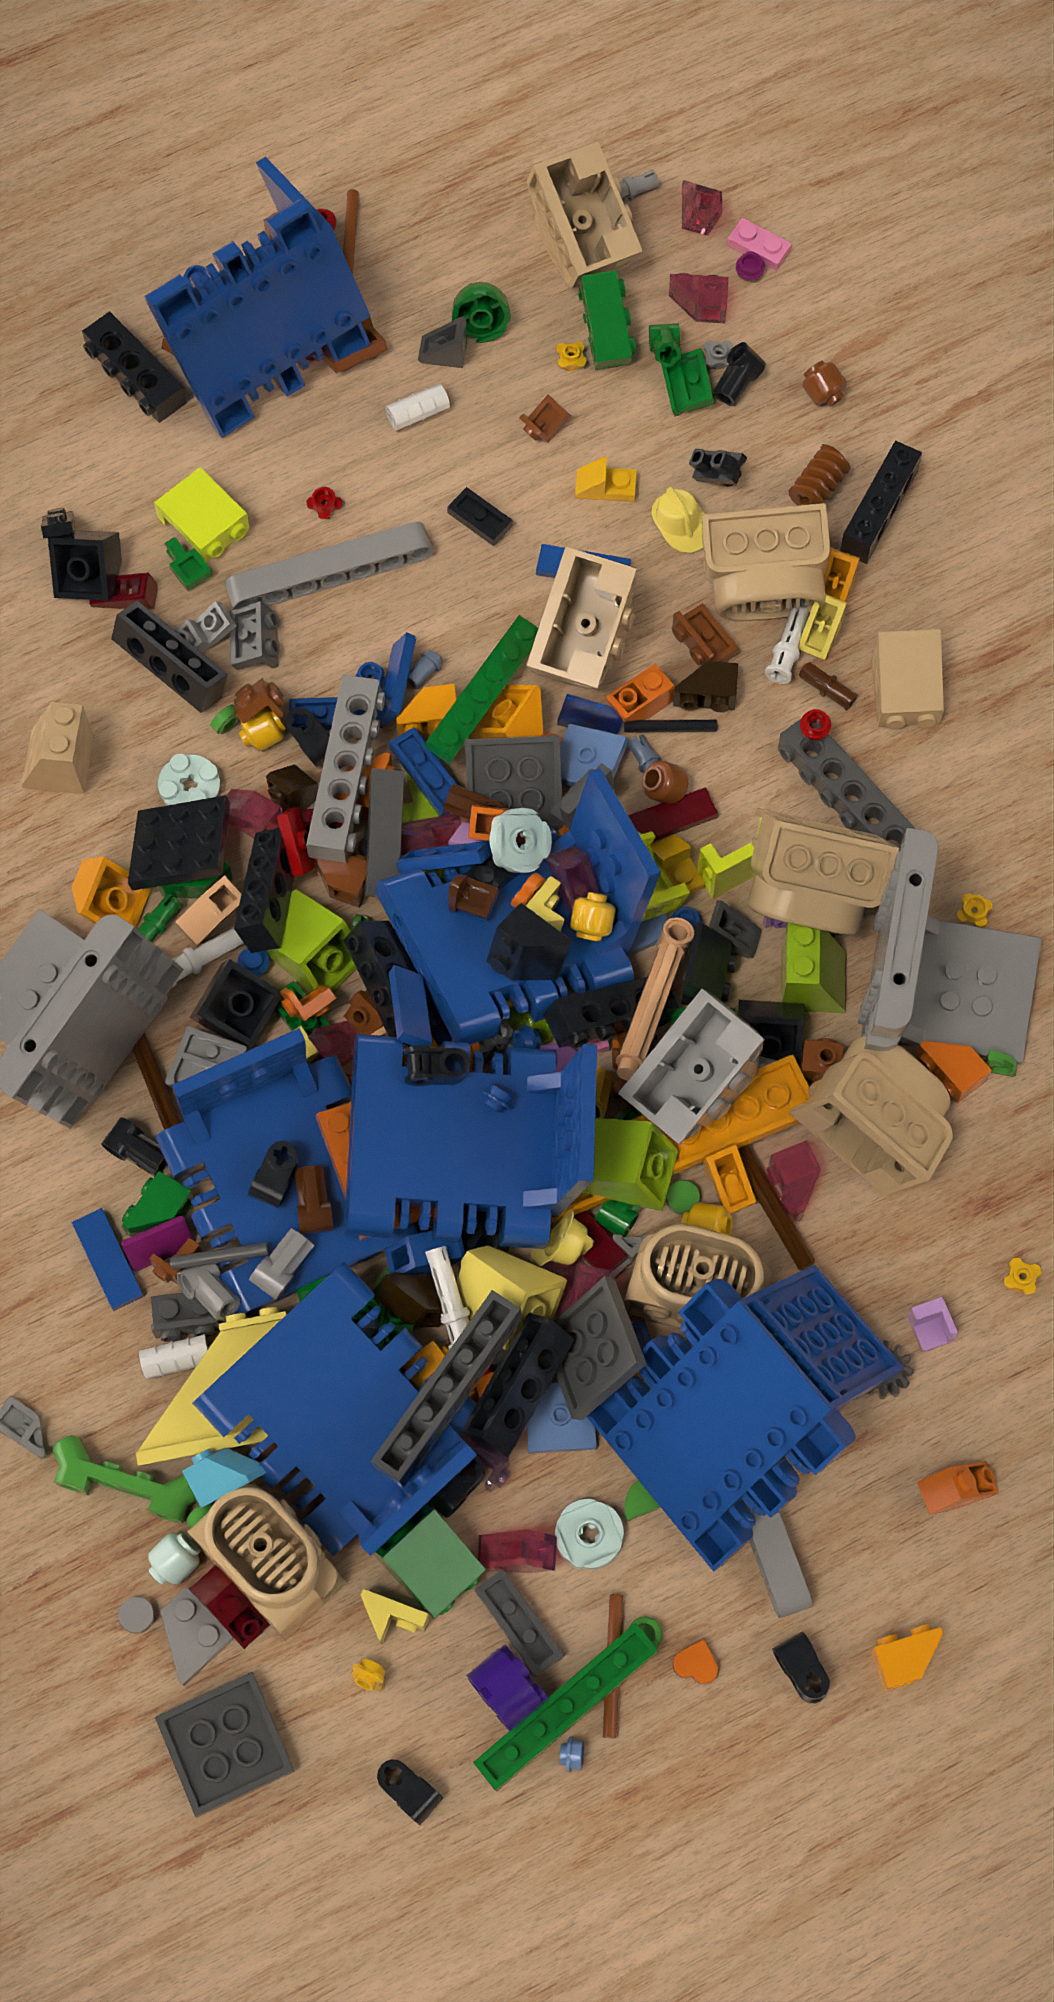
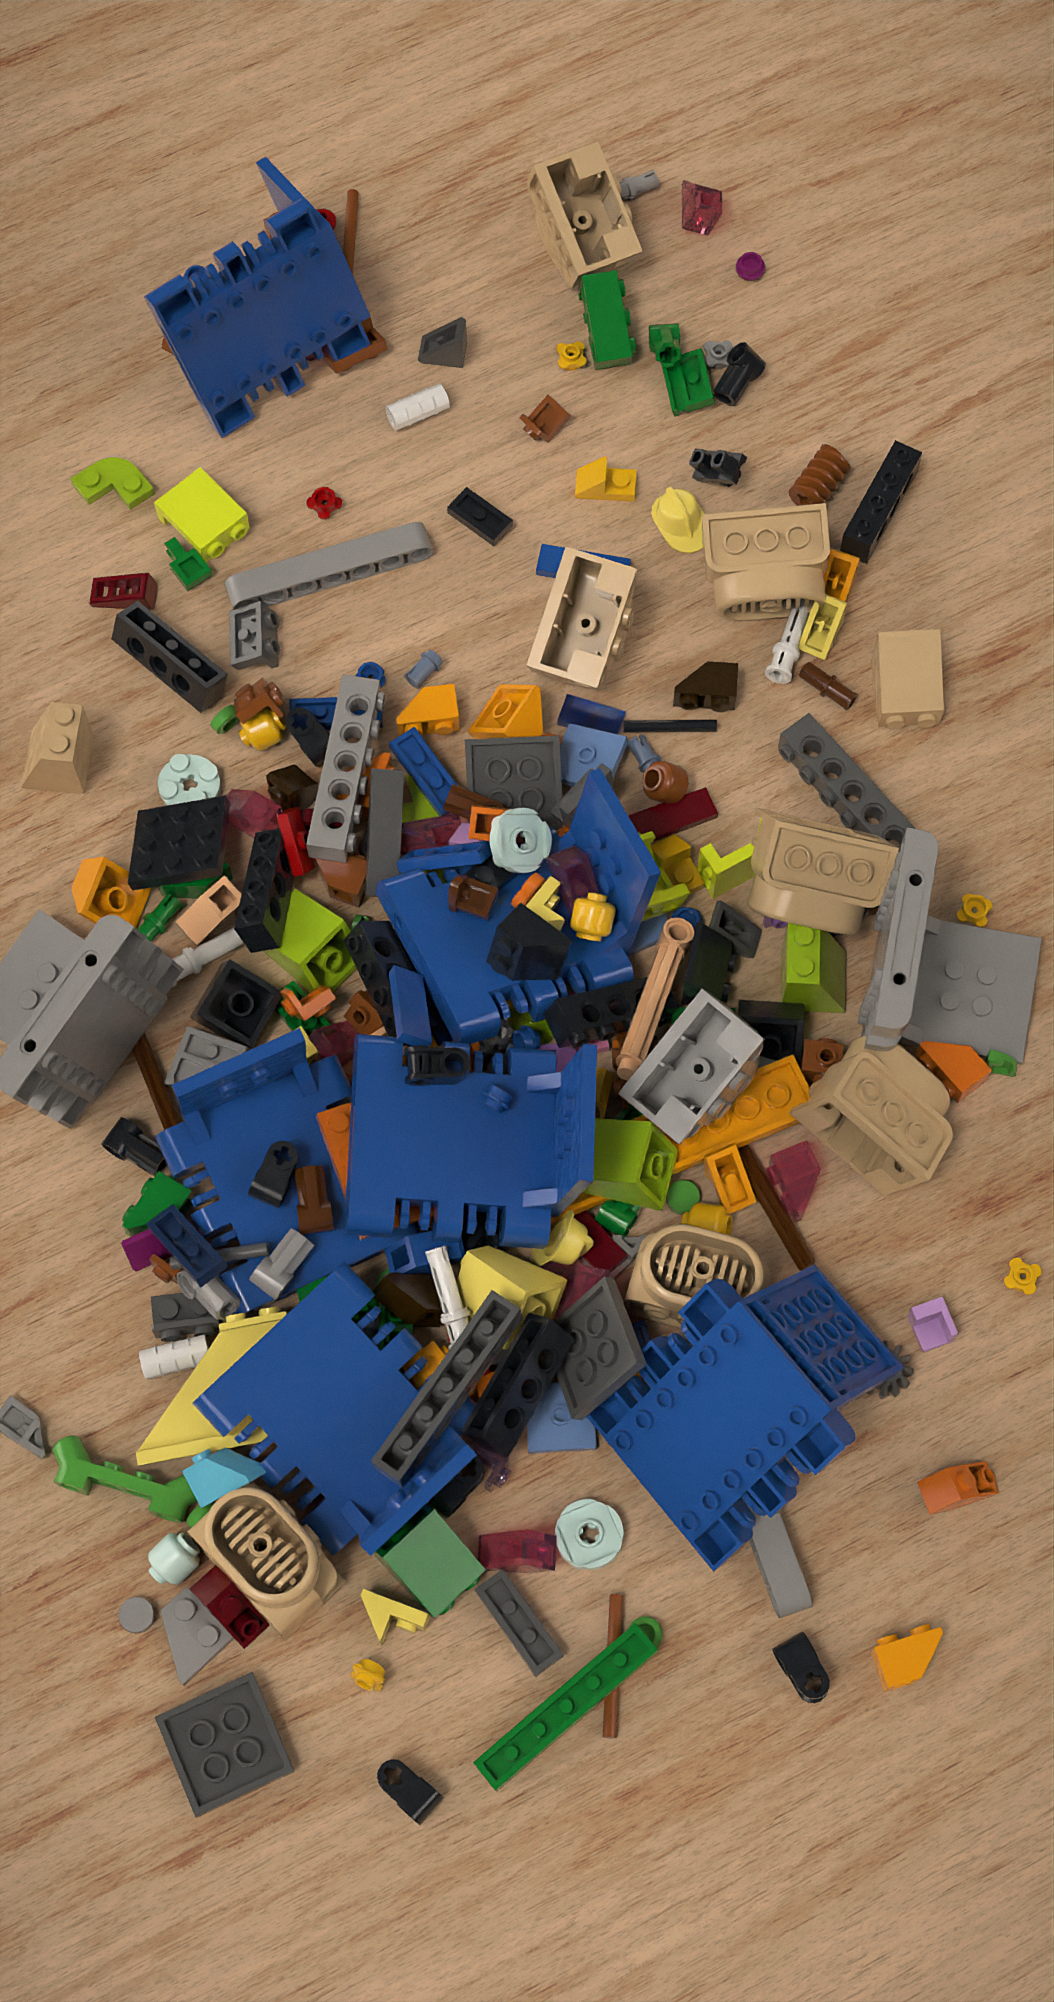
black plate [41,508,75,539] -> none
black slope [48,530,122,600] -> none
blue tile [72,1208,144,1311] -> none
black brick [82,311,187,423] -> none
light grey slope [176,601,237,653] -> none
blue plate [237,948,270,977] -> none
blue tile [377,632,416,726] -> none
green plate [424,615,539,764] -> none
green cylinder [452,281,511,343] -> none
dark purple brick [466,1644,548,1731] -> none
medium blue plate [560,1736,584,1772] -> none
orange slope [606,663,674,722] -> none
bright green tile [624,1480,659,1522] -> none
clear pink slope [668,273,728,324] -> none
dark orange bracket [672,603,739,665] -> none
orange tile [673,1639,718,1685] -> none
bright pink plate [727,218,792,271] -> none
red plate [800,709,831,740] -> none
dark orange head [803,360,847,407] -> none
none -> lime plate [70,457,155,510]
none -> dark blue plate [146,1204,228,1288]

